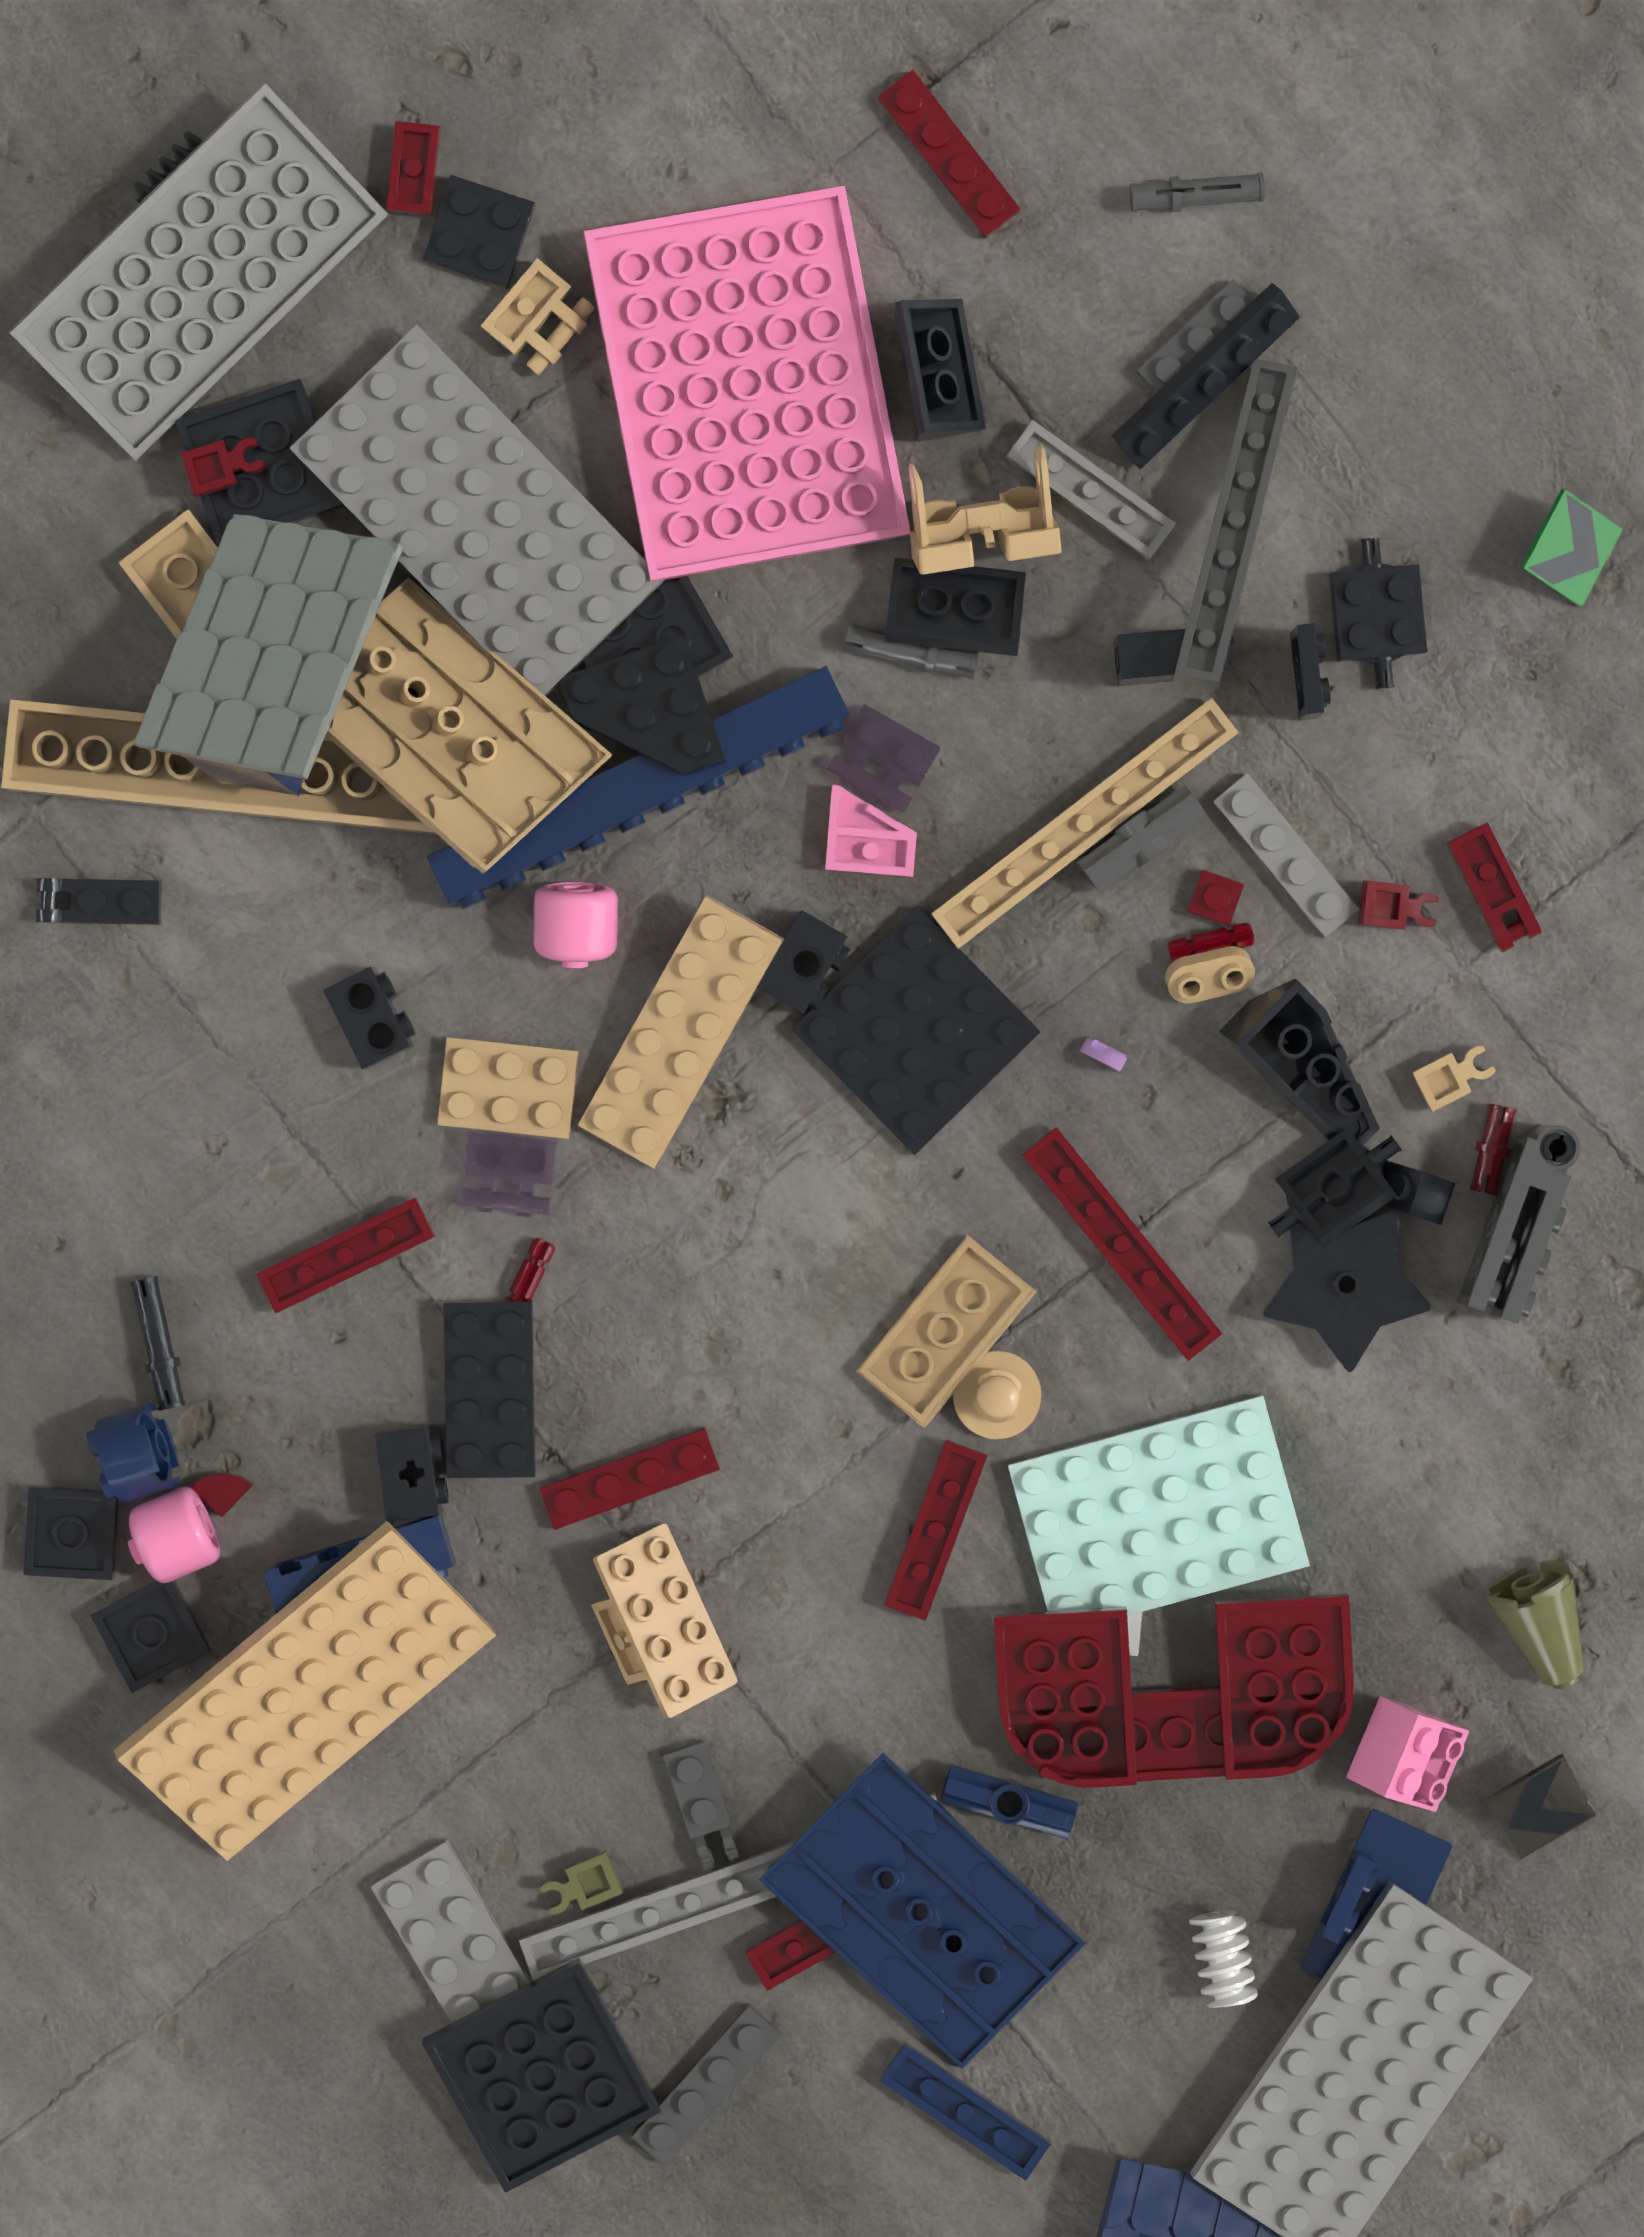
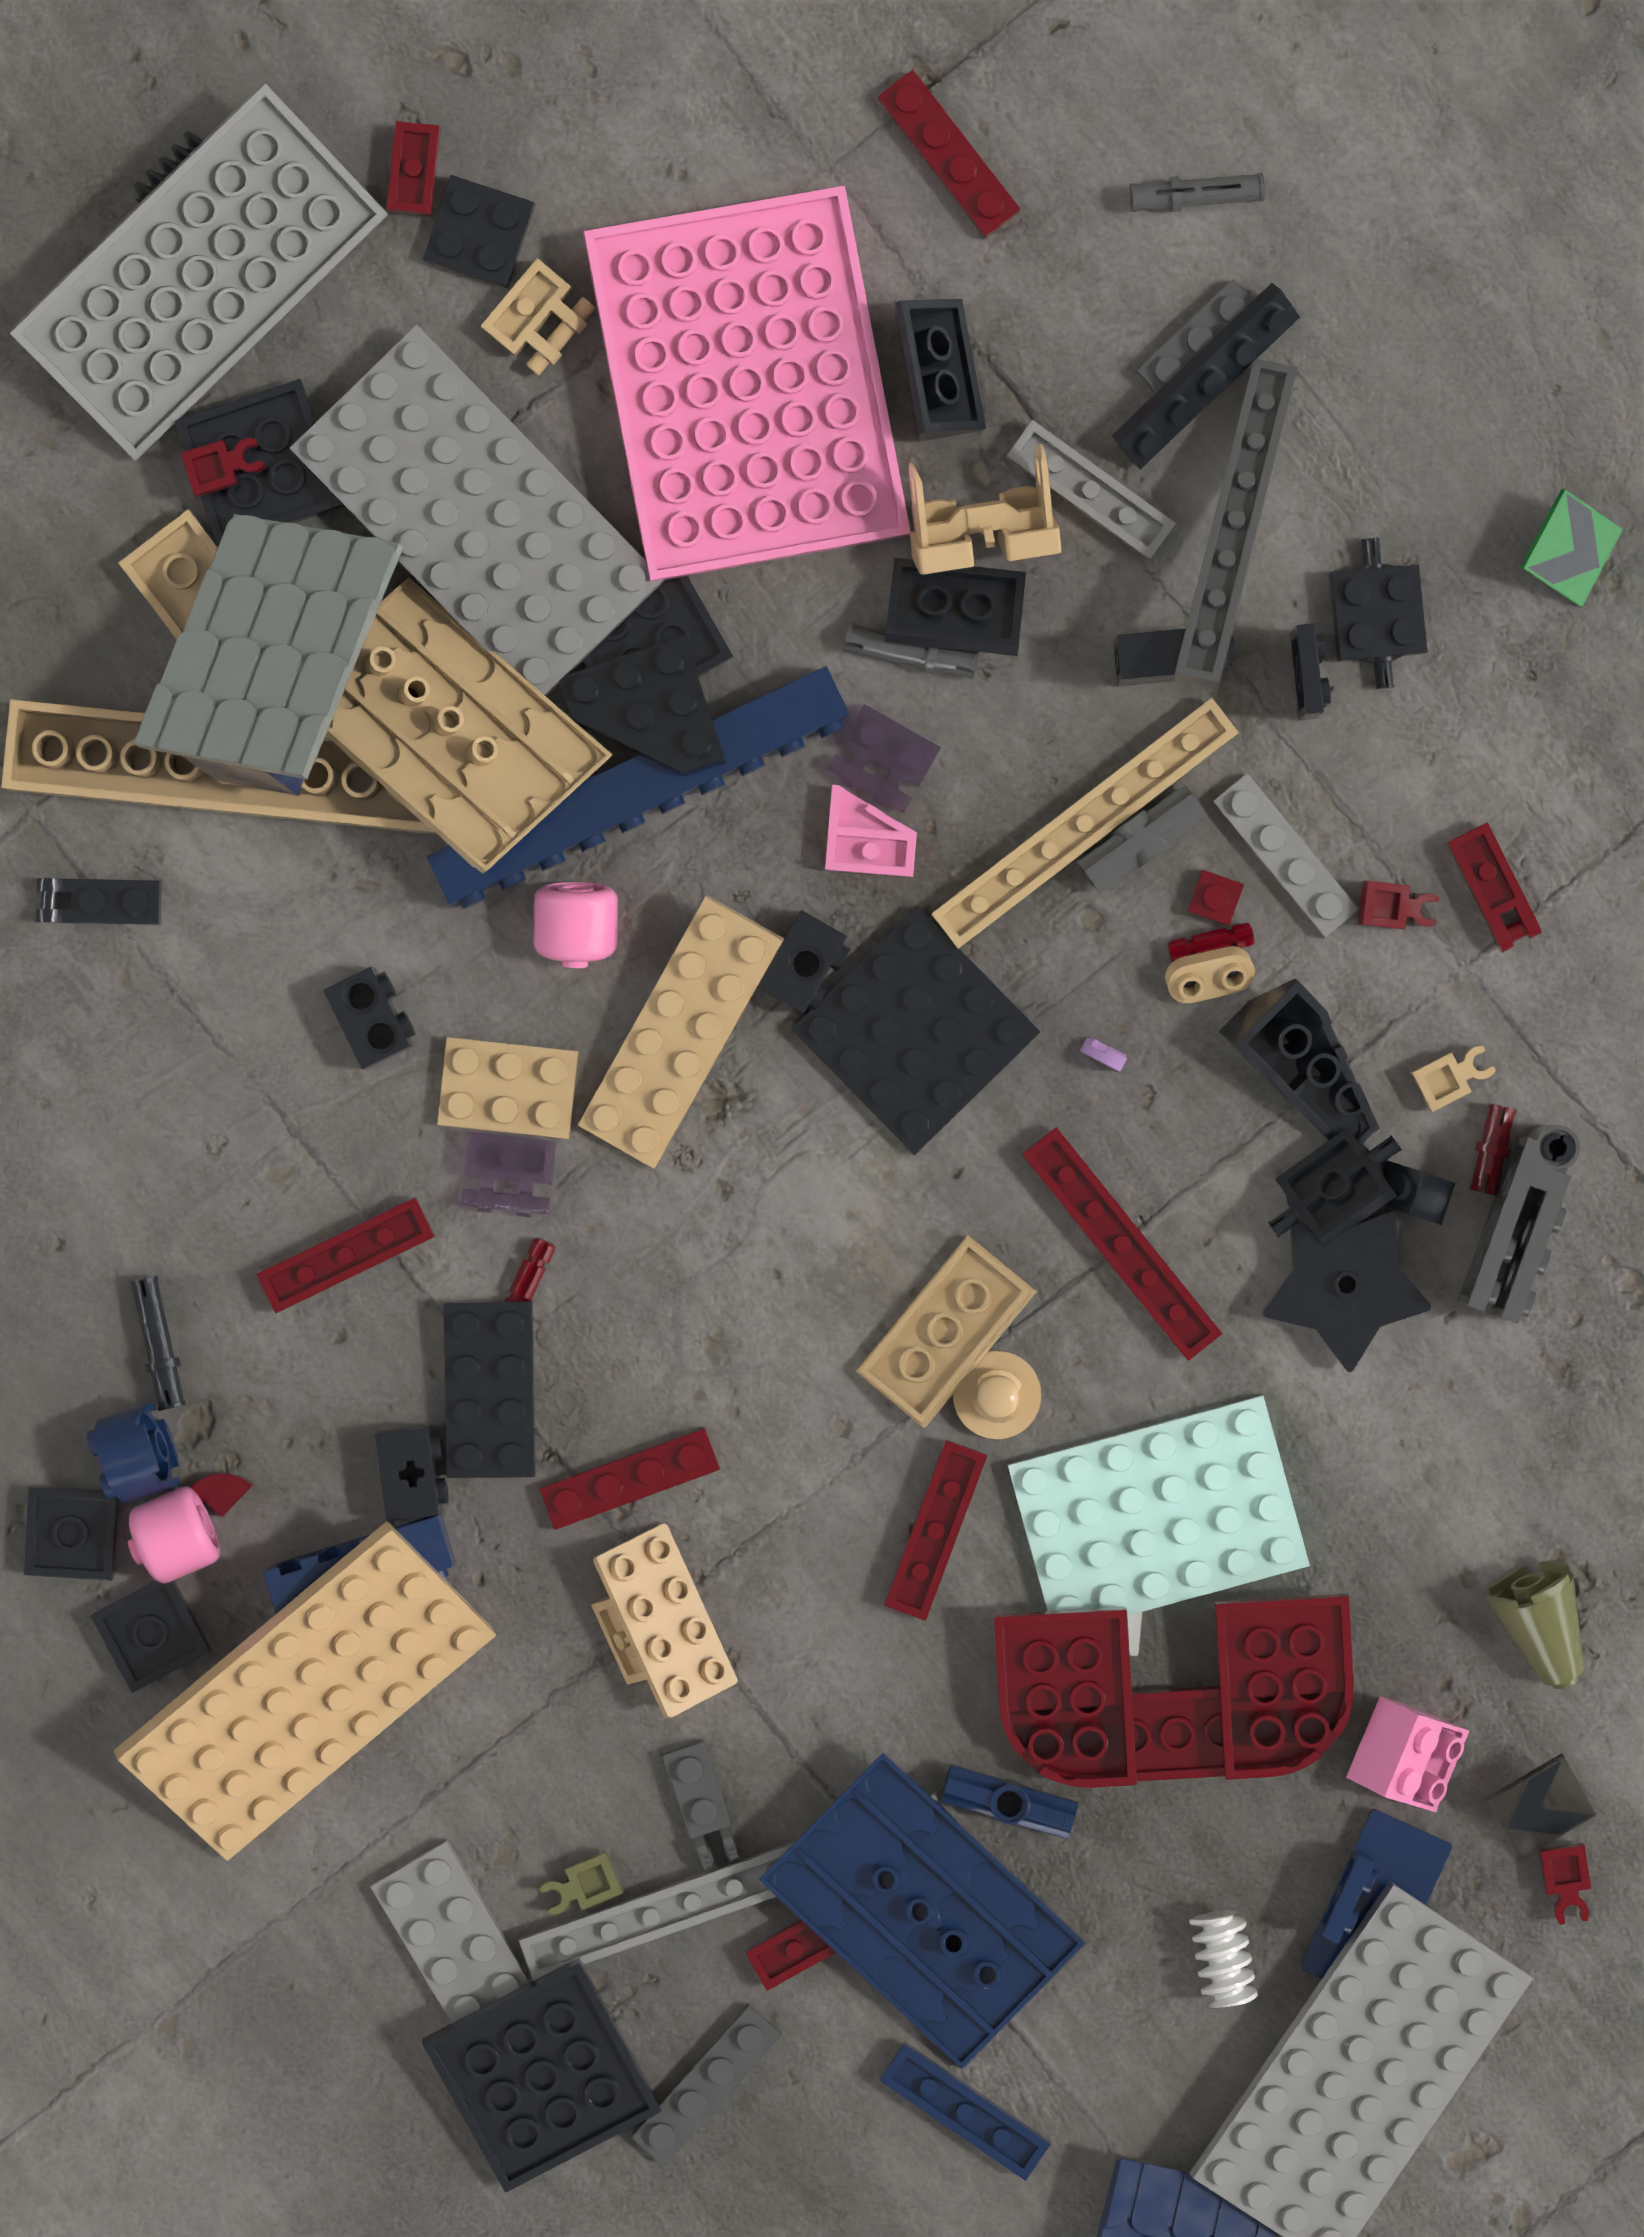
none -> dark red plate [1539,1843,1591,1925]

